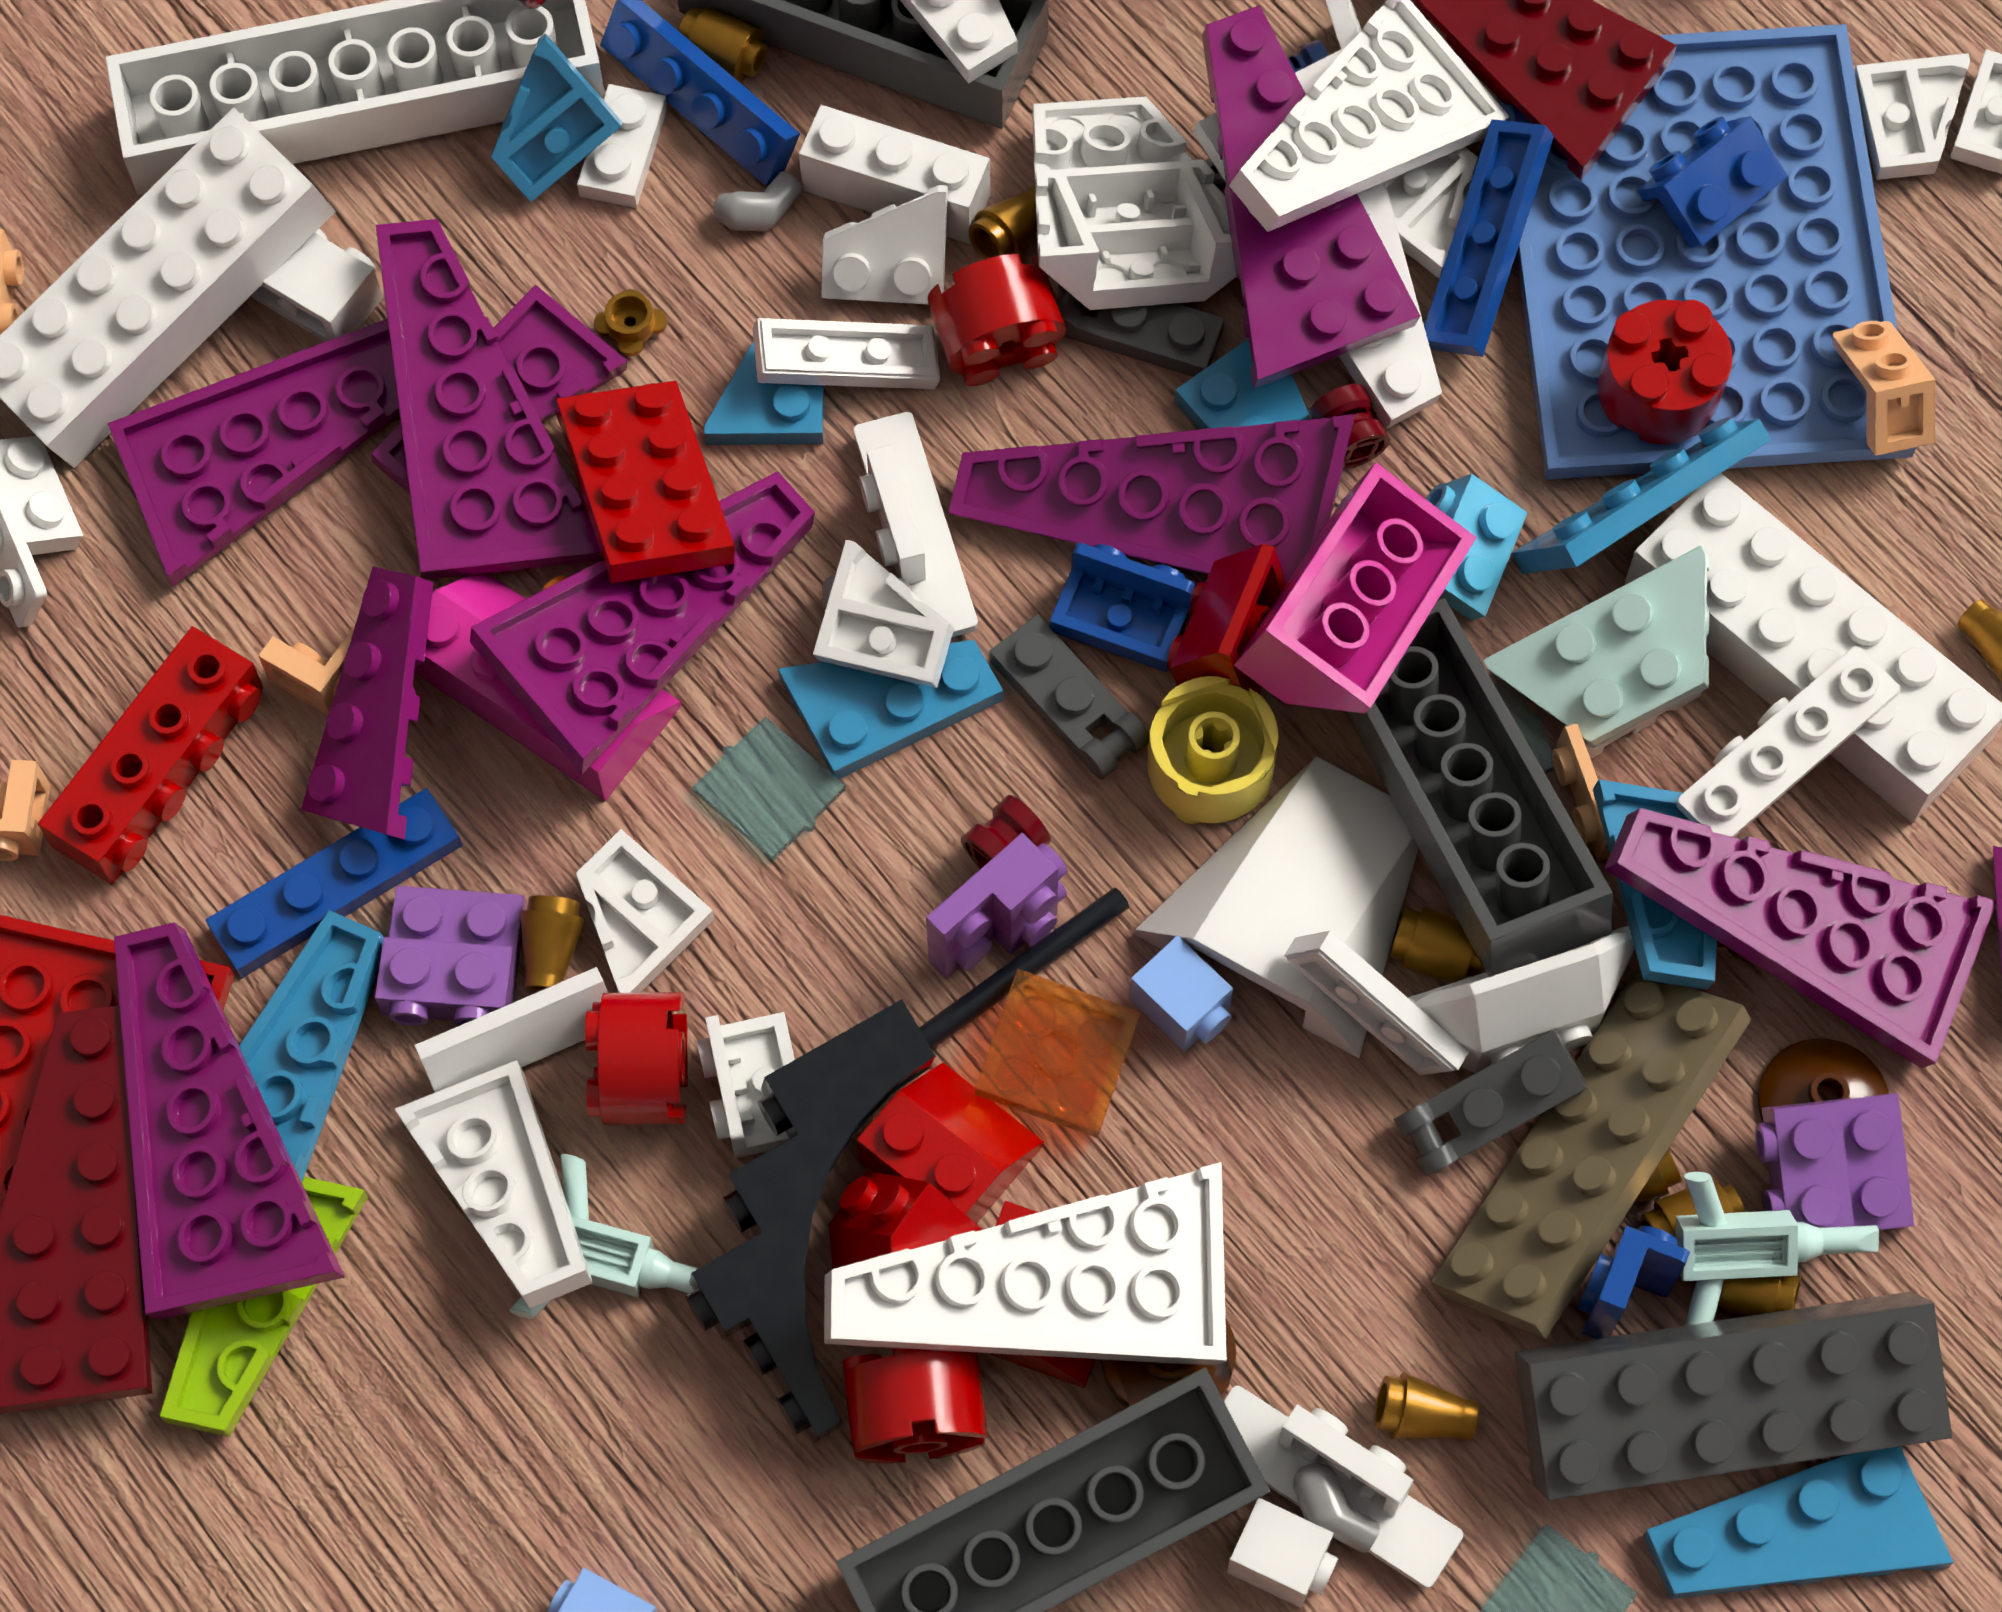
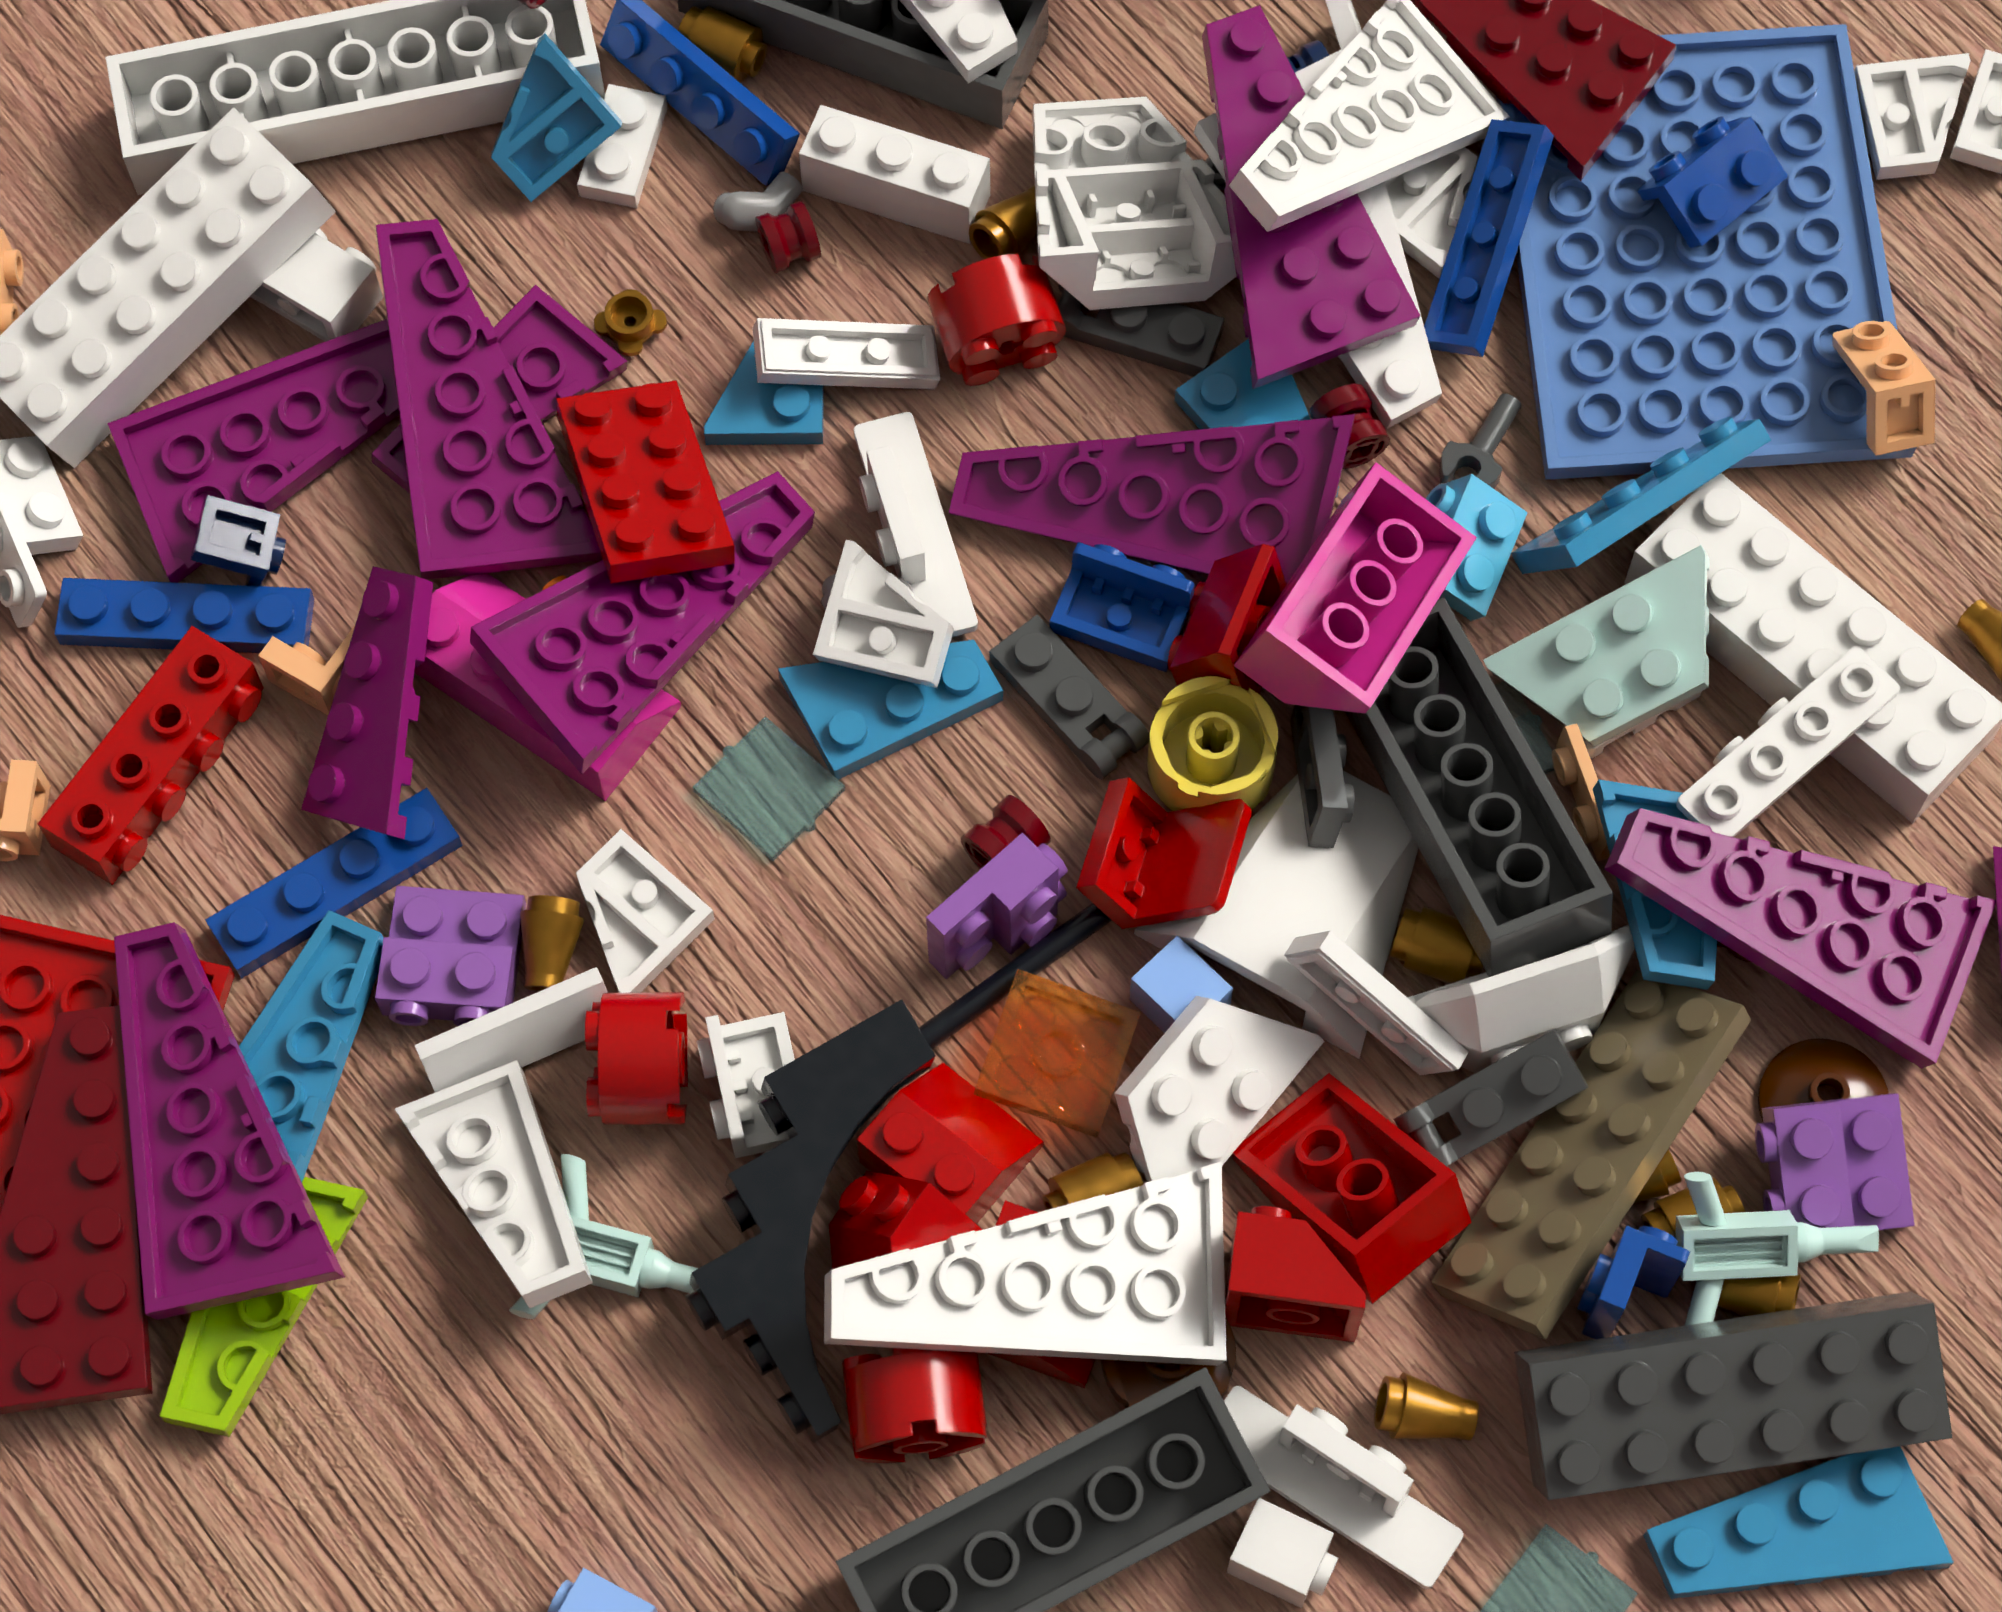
white wing [821,185,948,304] -> none
light grey arm [1293,1463,1380,1553] -> none
red brick [1597,300,1733,444] -> none
none -> blue plate [54,578,315,653]
none -> bracket [190,495,286,586]
none -> dark red wheel [755,201,821,273]
none -> pearl gold brick [1042,1152,1143,1210]
none -> red bracket [1076,777,1252,929]
none -> white wing [1114,996,1324,1182]
none -> red slope [1225,1206,1367,1343]
none -> red slope [1232,1073,1472,1304]
none -> dark grey plate [1290,705,1355,848]
none -> dark grey bar [1439,393,1522,489]

